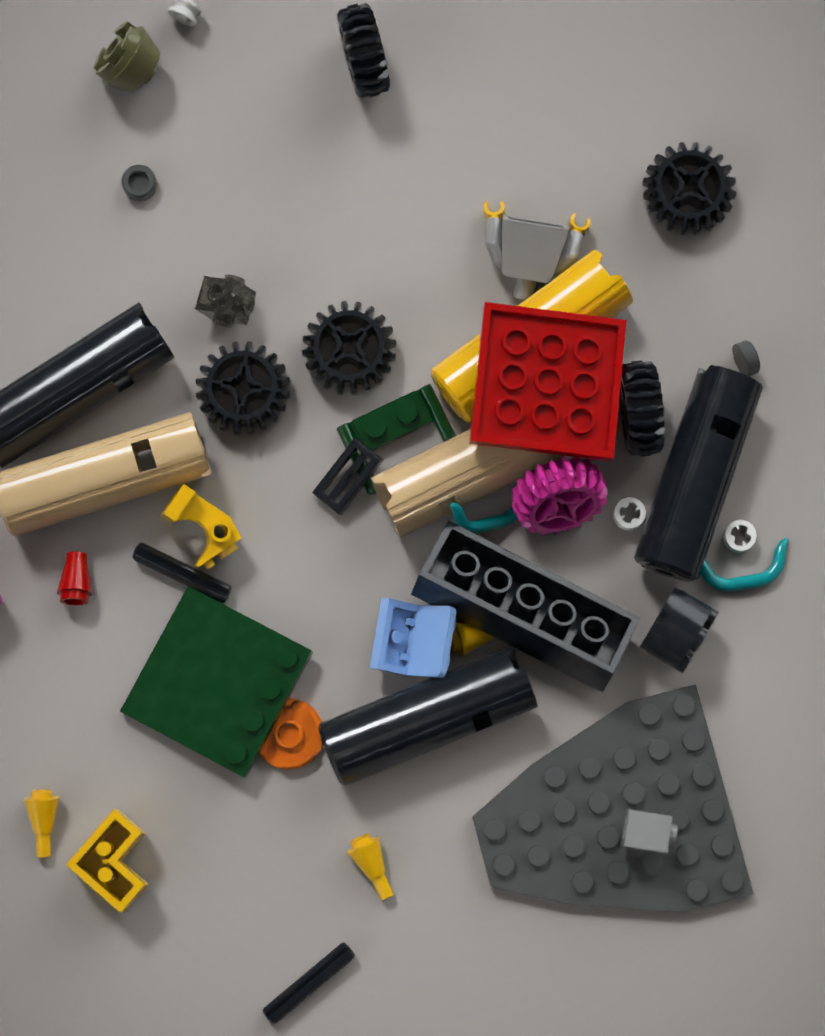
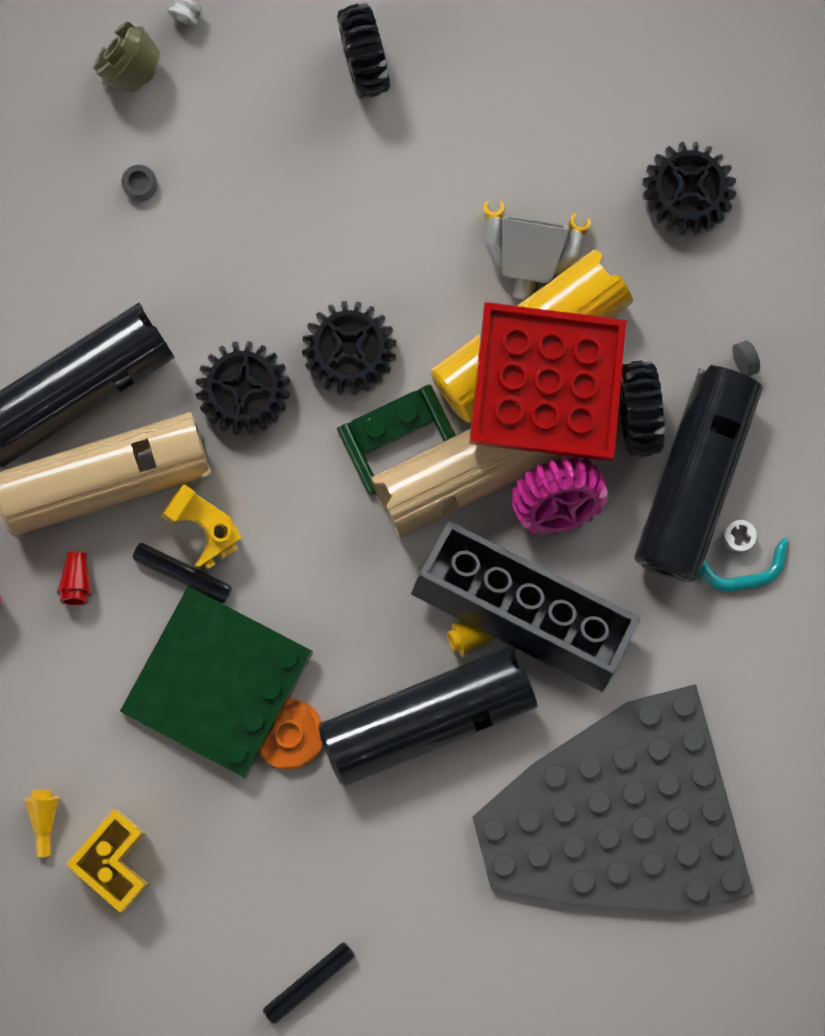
clear smoke brick [195,274,256,328] -> none
black tile [312,437,384,515] -> none
yellow cone [347,833,394,900] -> none
light blue bracket [370,598,456,678] -> none
teal animal [450,503,518,534] -> none
white bush [613,497,646,531] -> none
light grey brick [621,809,677,853] -> none
black brick [640,587,719,673] -> none

